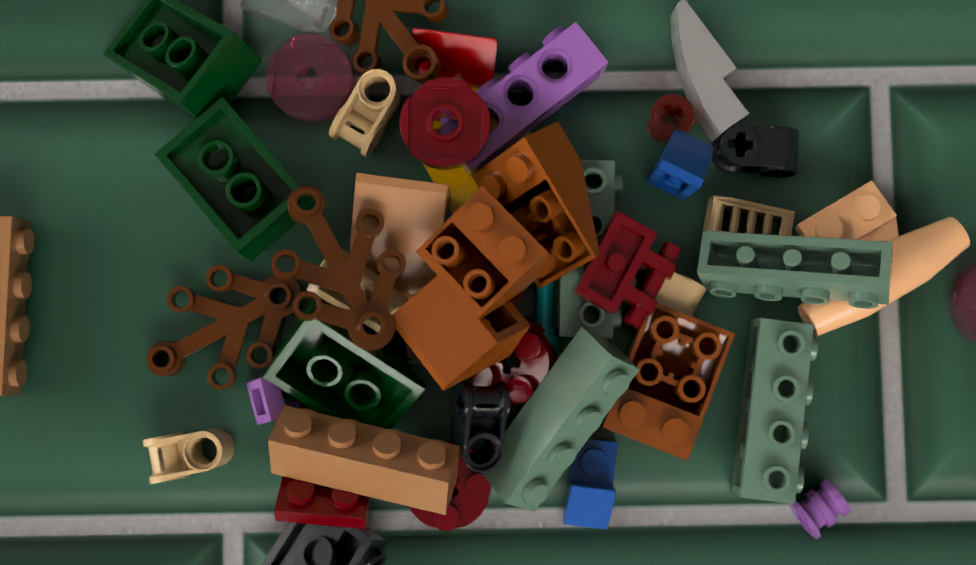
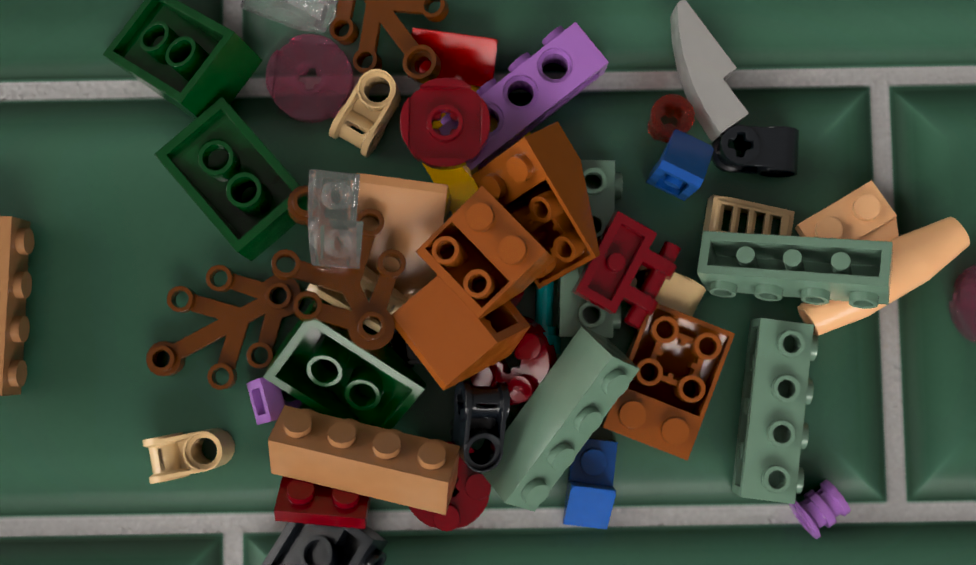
none -> clear slope [308,169,364,269]

